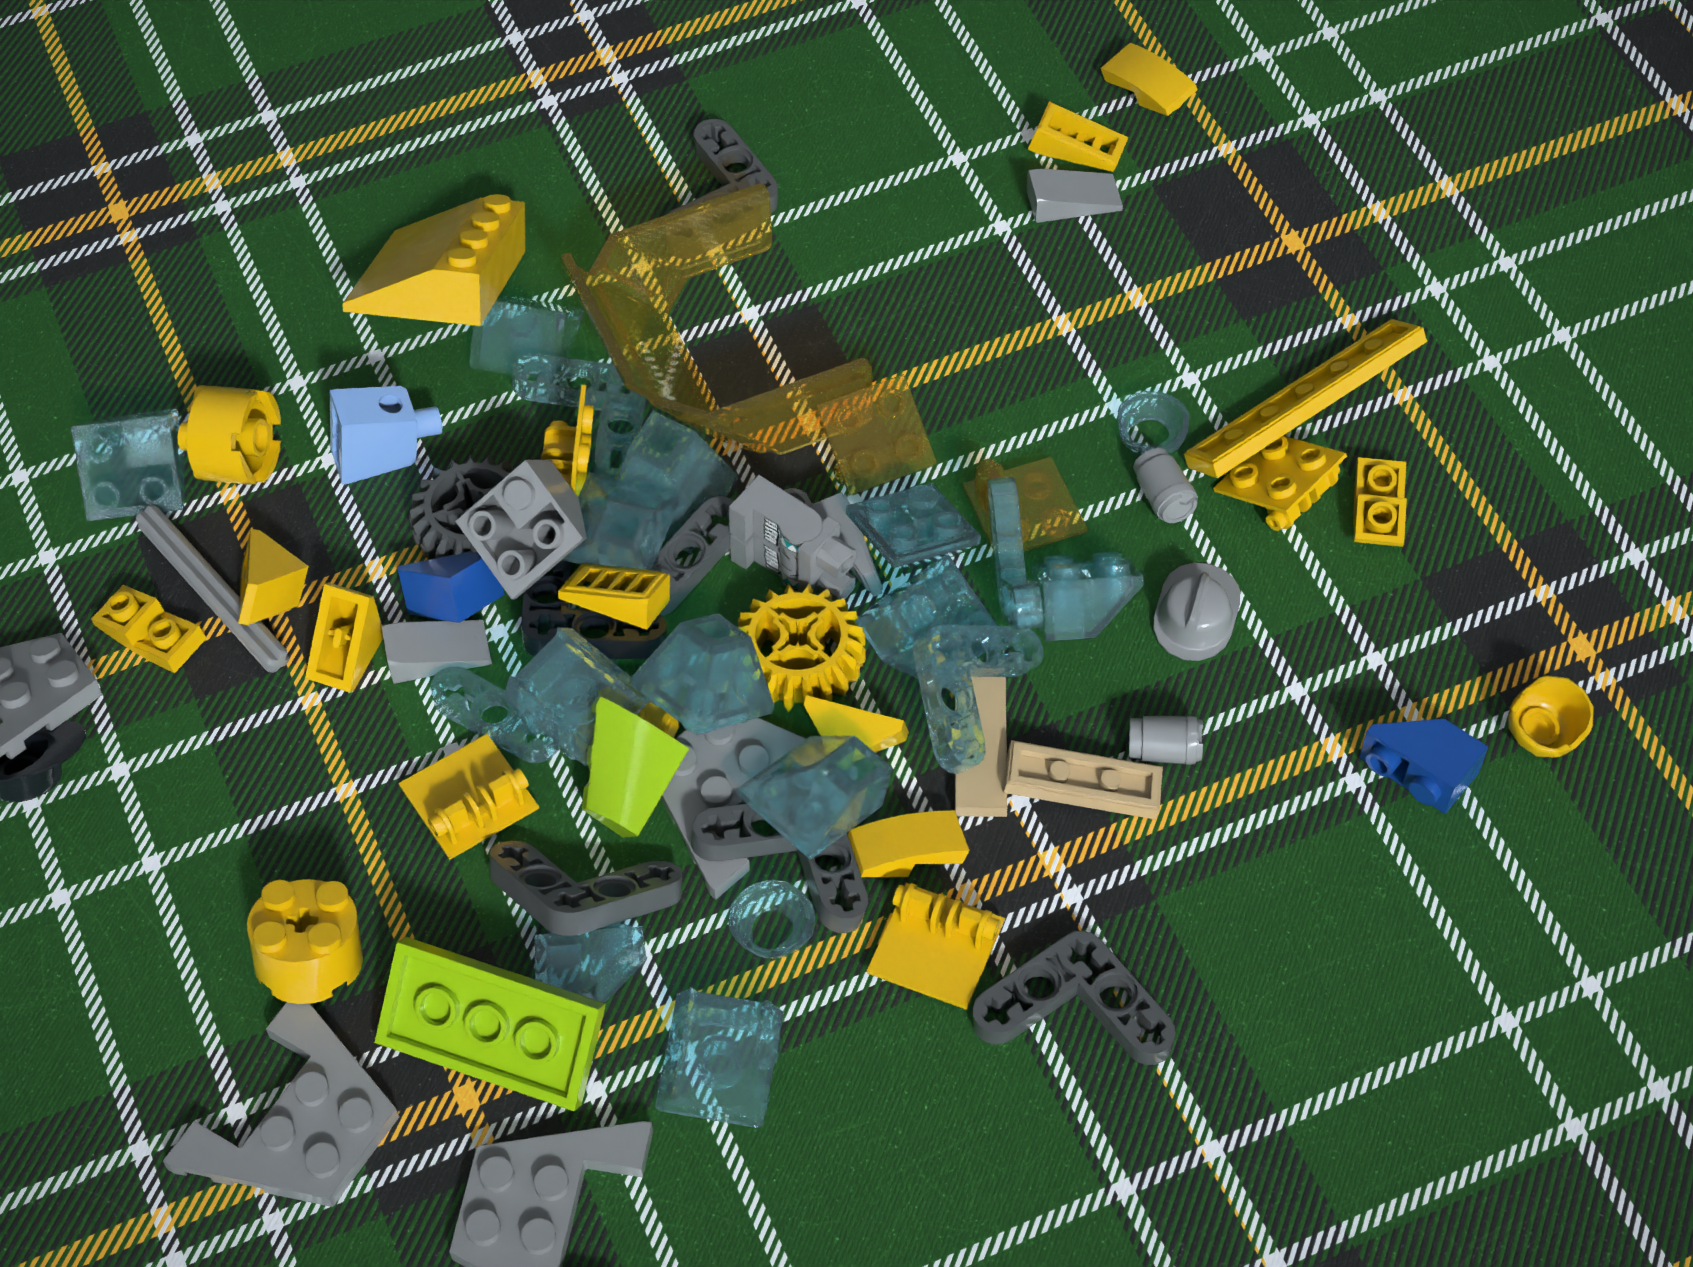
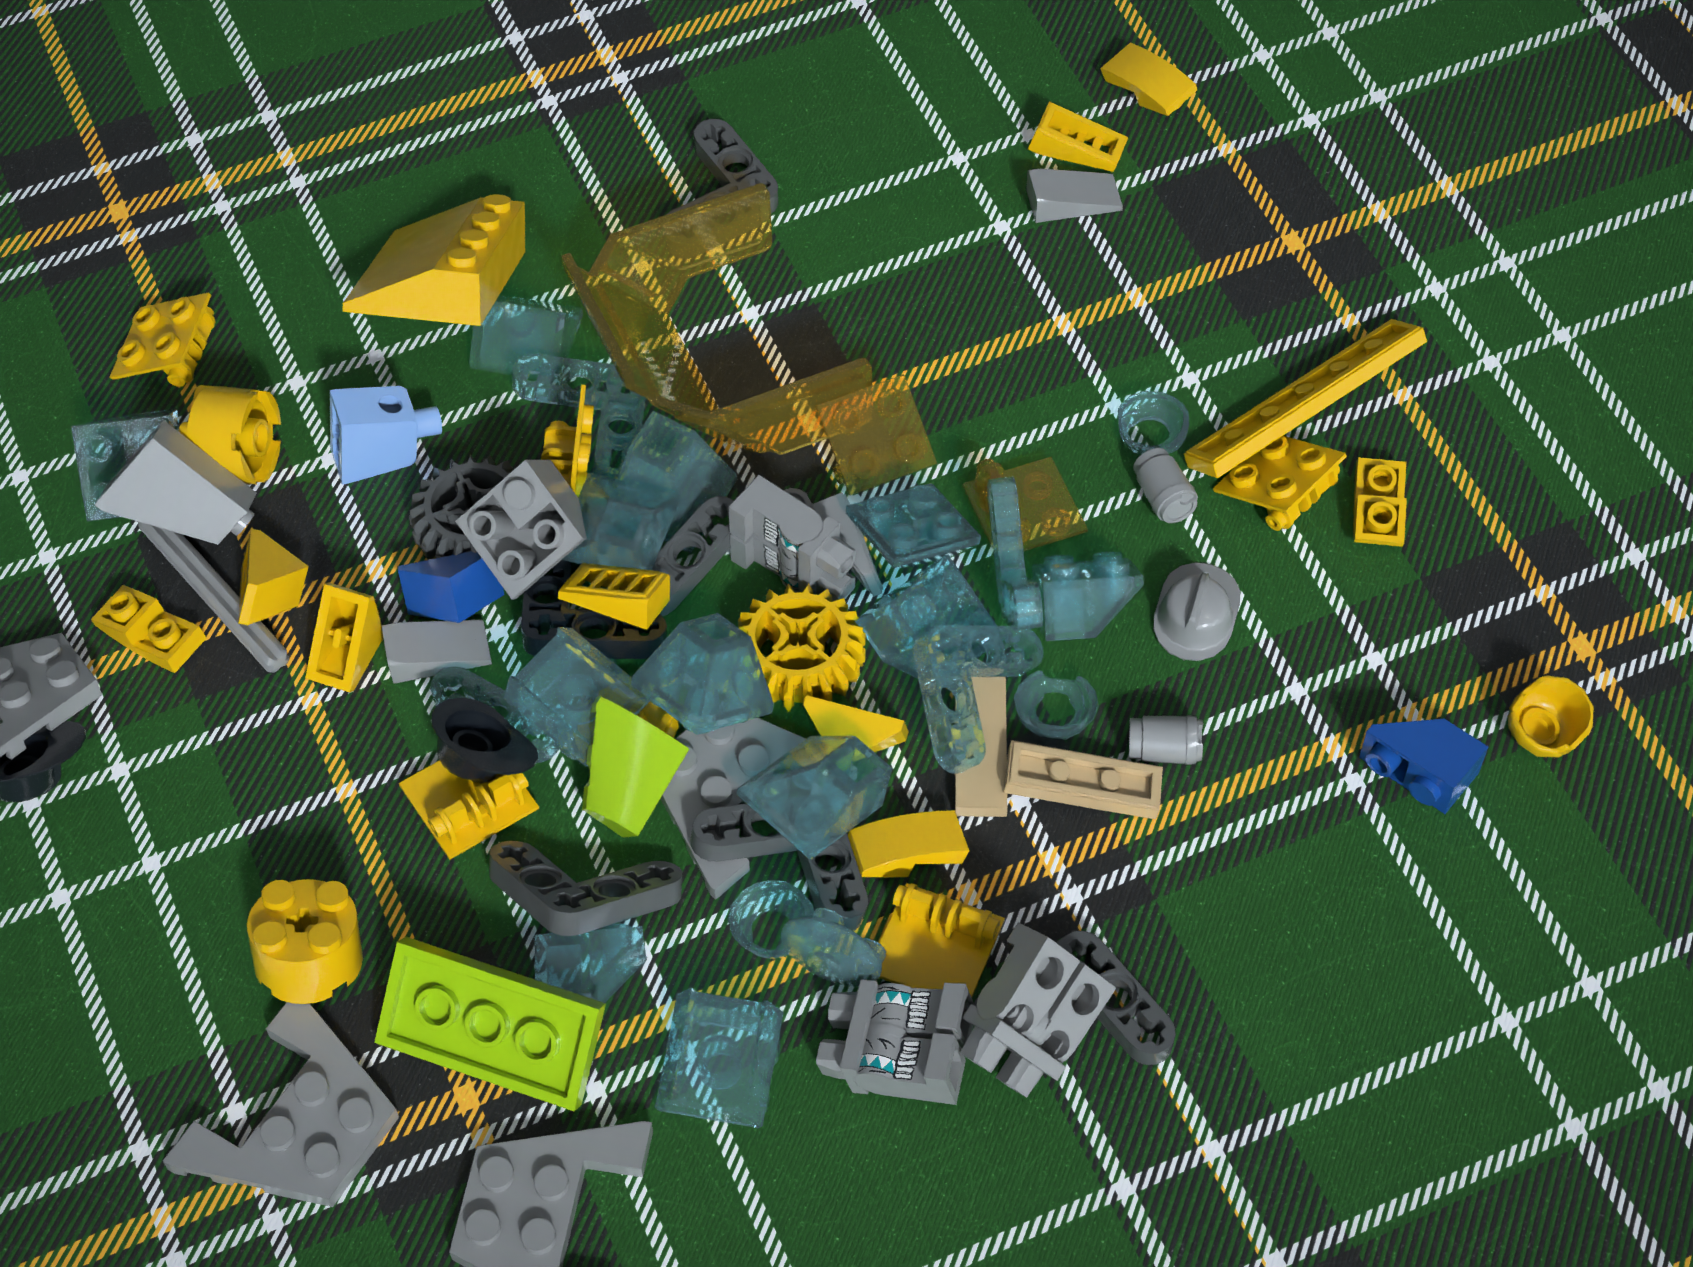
none -> light grey slope [94,420,257,545]
none -> yellow hinge [110,292,216,387]
none -> black piece [431,698,538,783]
none -> clear light blue dish [781,908,886,987]
none -> light grey hips [816,979,975,1105]
none -> light grey hips [960,922,1116,1098]
none -> clear light blue piece [1014,670,1099,739]

